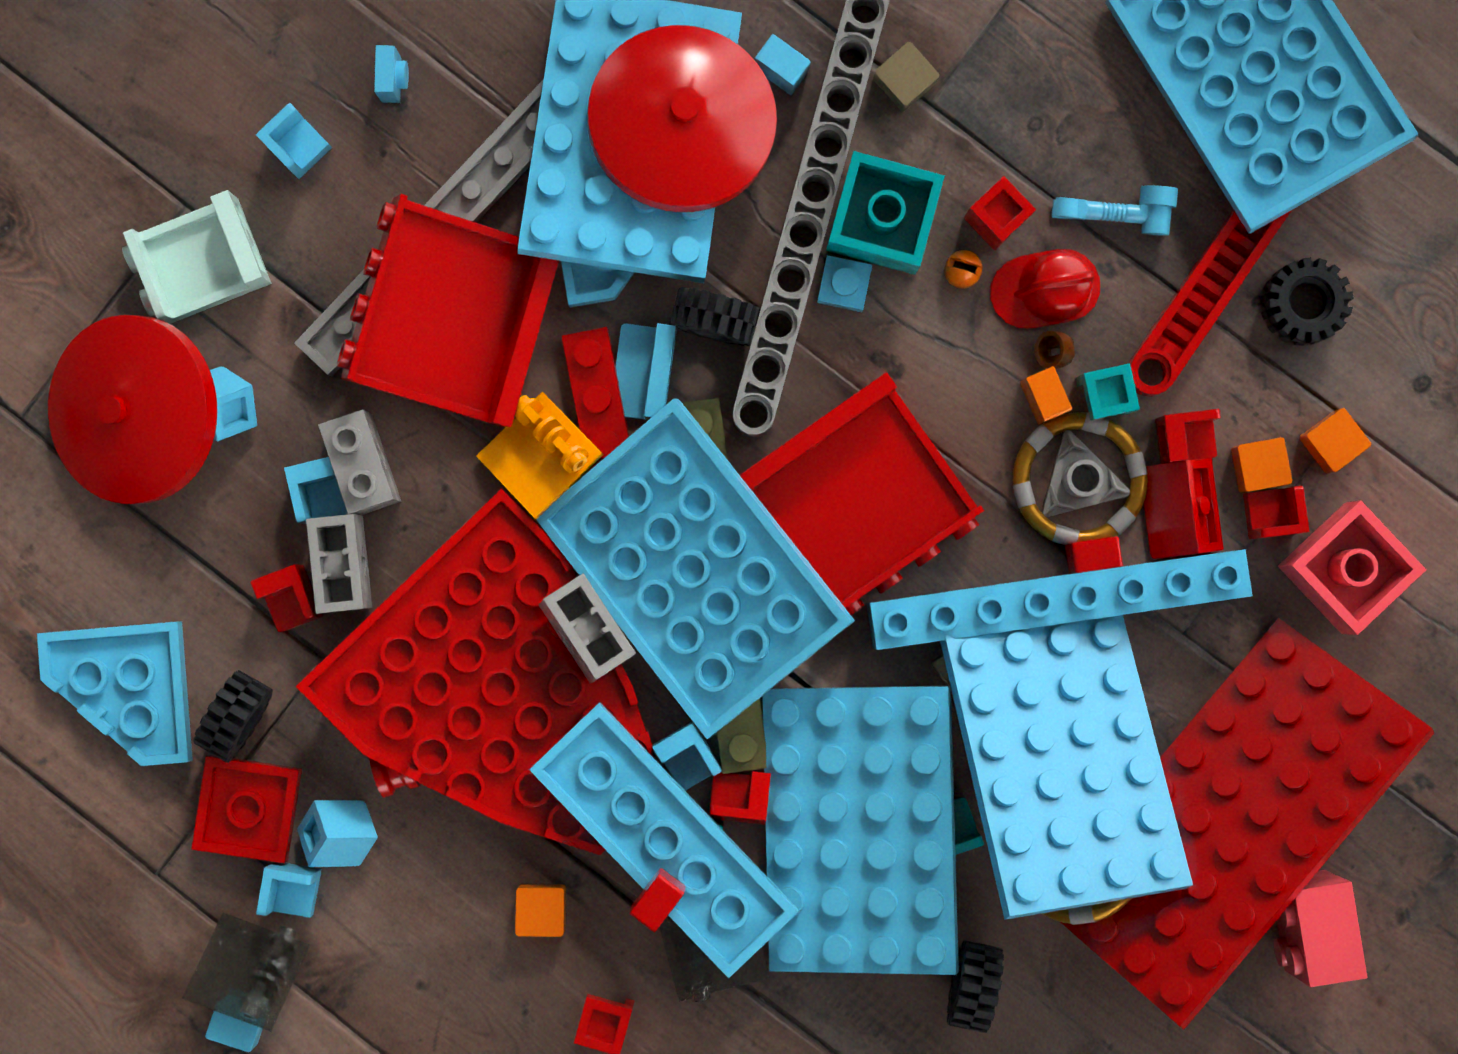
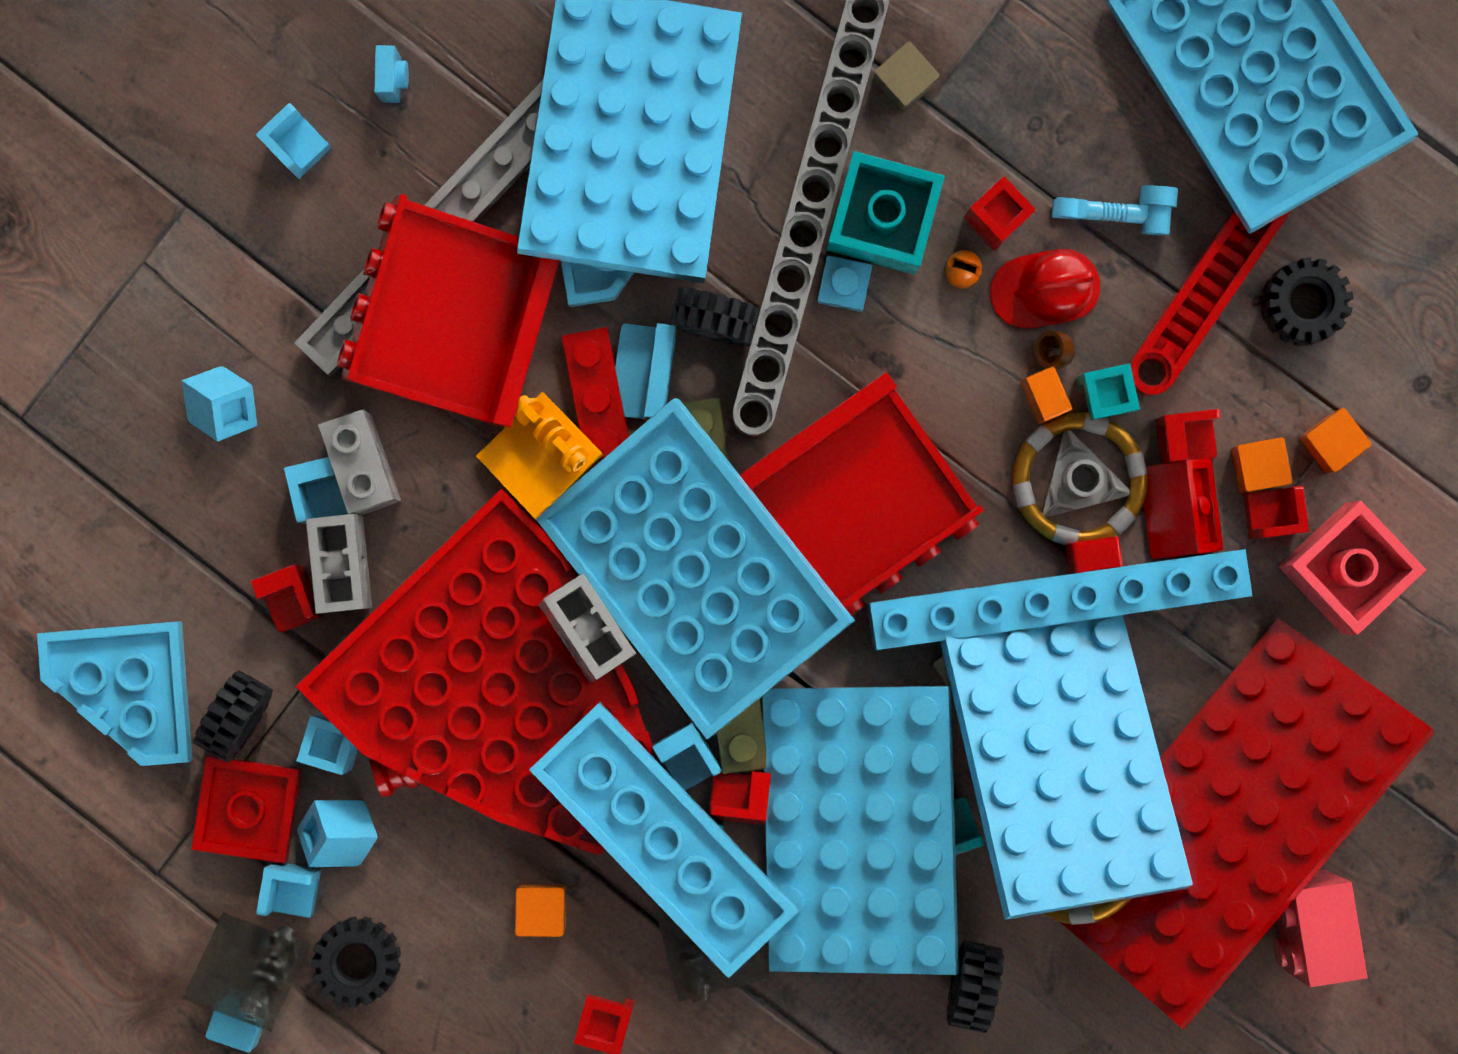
red dish [48,315,217,504] -> none
light aqua panel [122,190,272,324] -> none
red dish [587,25,777,212] -> none
red piece [630,868,686,933] -> none
medium azure piece [754,34,811,95] -> none
none -> medium azure panel [296,712,358,775]
none -> black tyre [311,916,401,1007]

